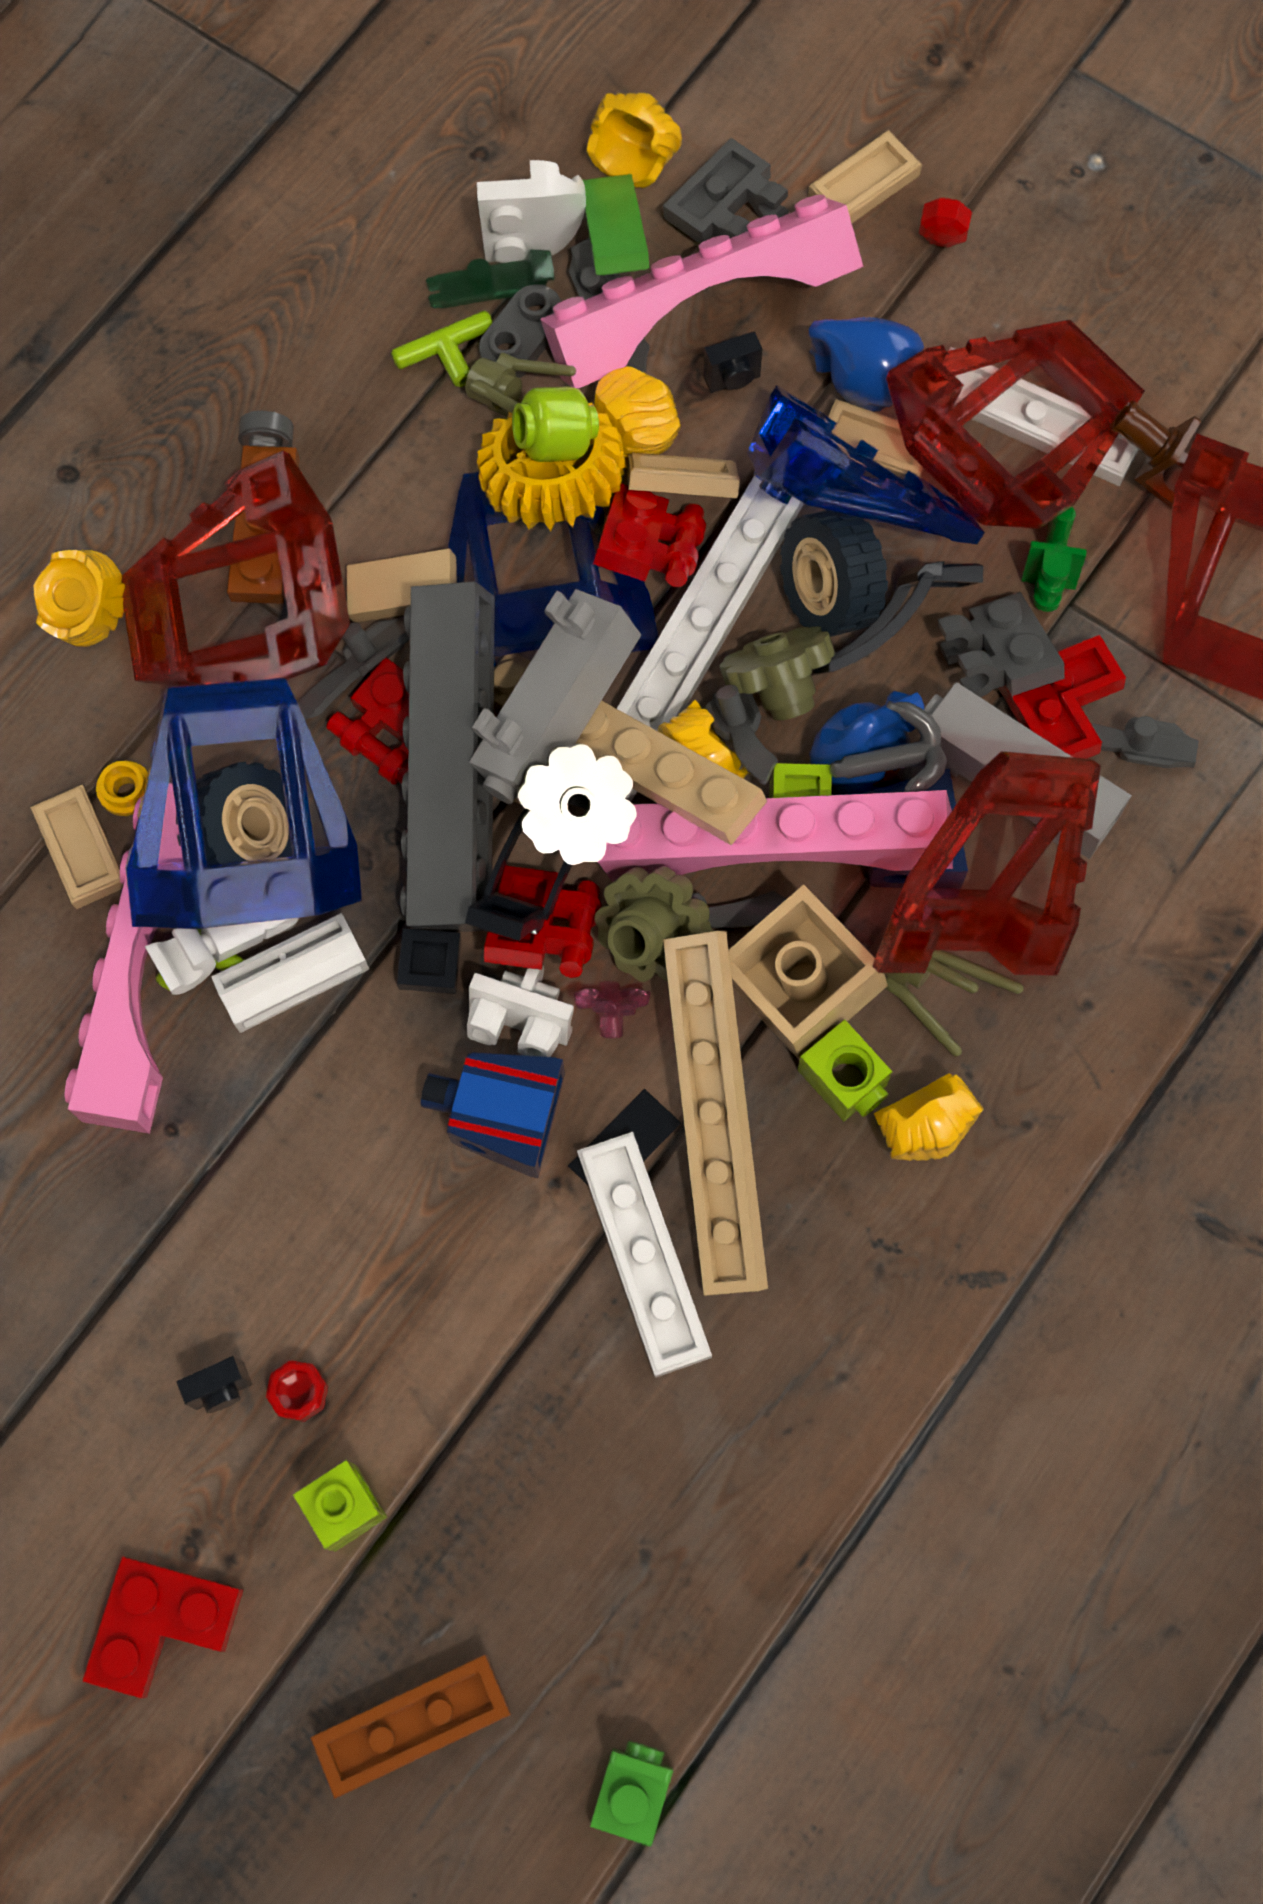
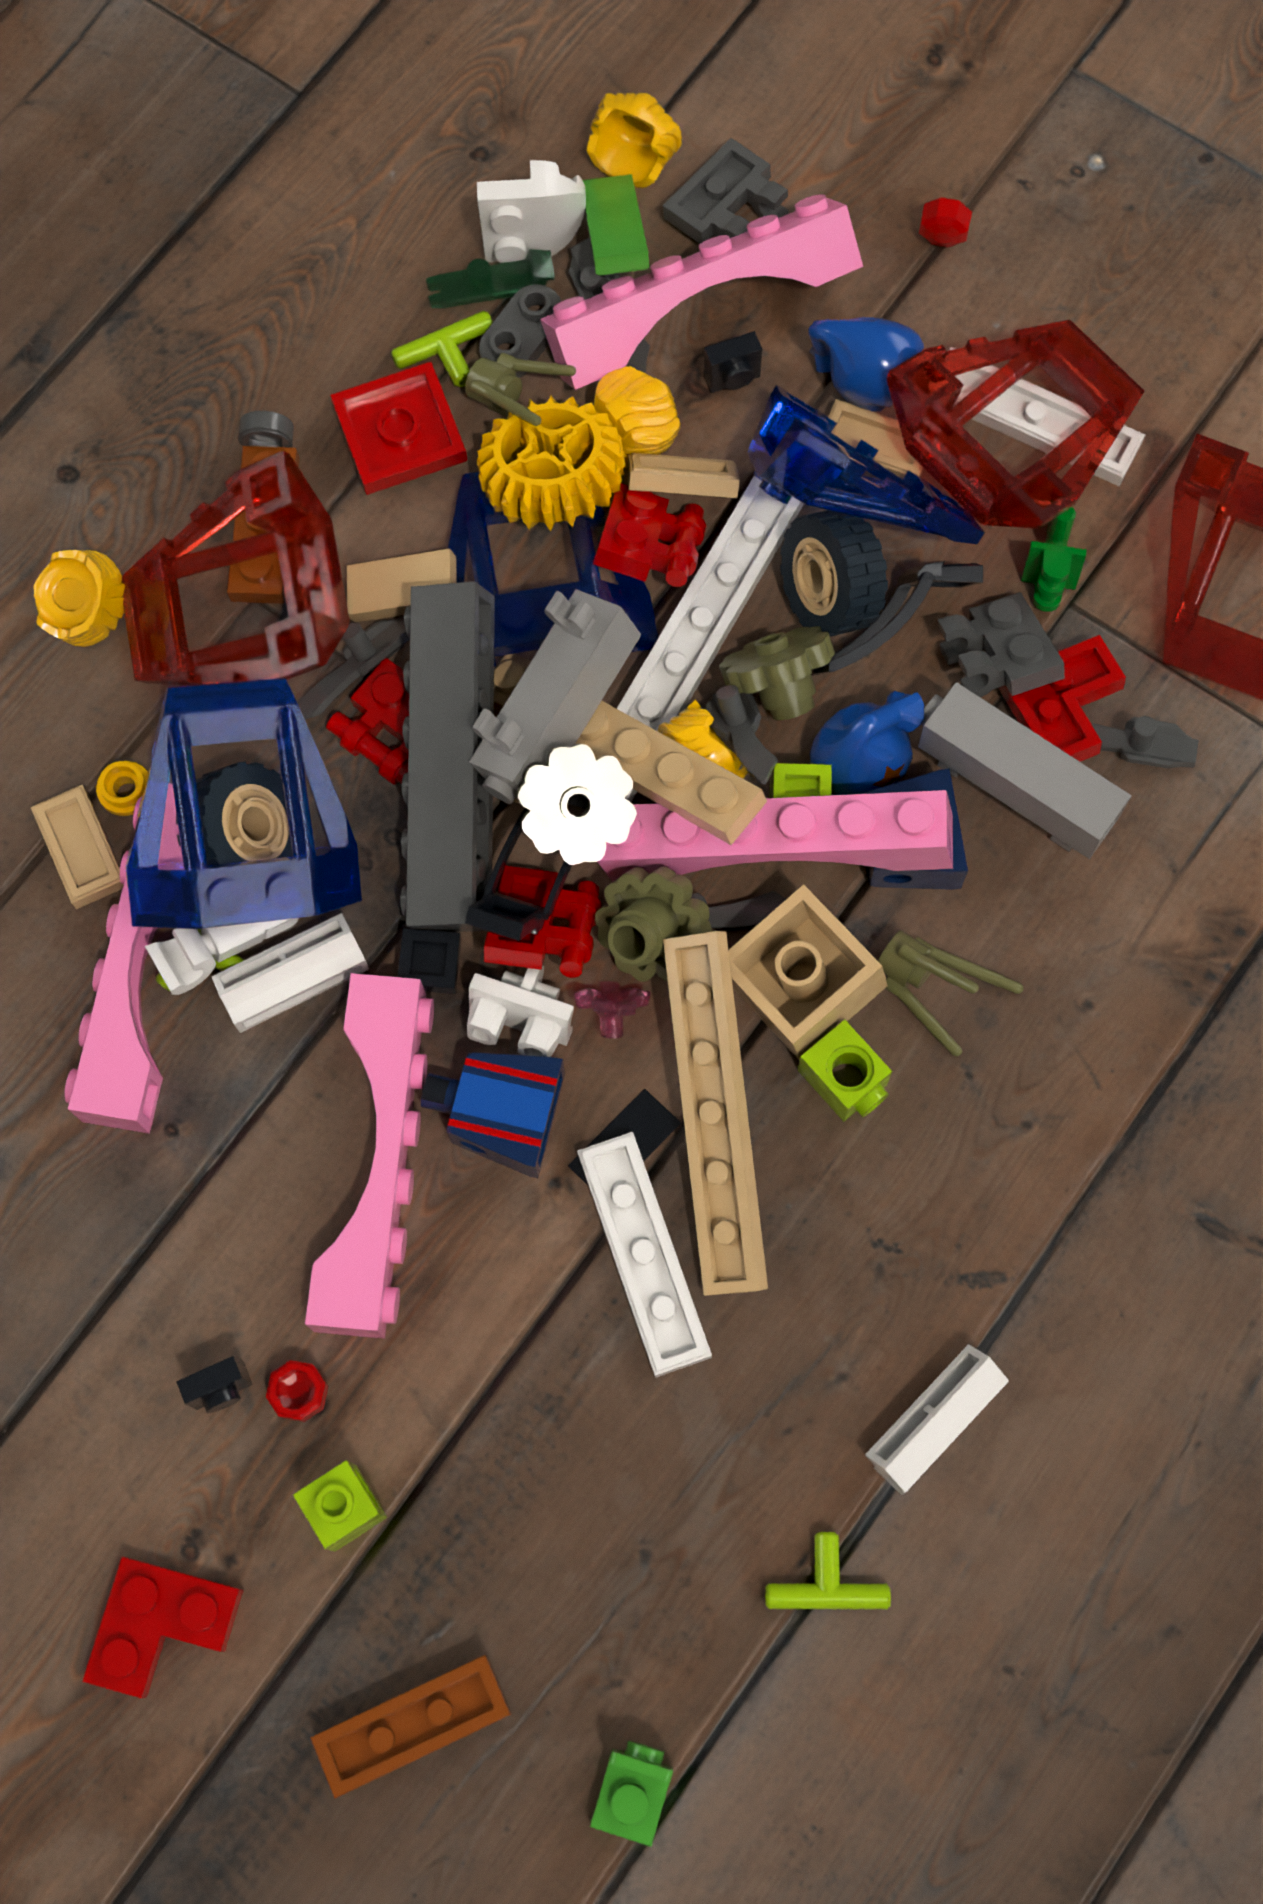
lime head [512,386,599,462] -> none
tan tile [808,130,922,223] -> none
dark grey piece [830,701,948,792] -> none
clear red windscreen [872,751,1101,976] -> none
yellow hair [874,1073,984,1161] -> none
reddish brown bracket [1110,400,1208,514] -> none
none -> bright pink arch [305,973,434,1339]
none -> red plate [330,361,468,495]
none -> lime piece [765,1532,891,1609]
none -> white piece [865,1344,1009,1495]

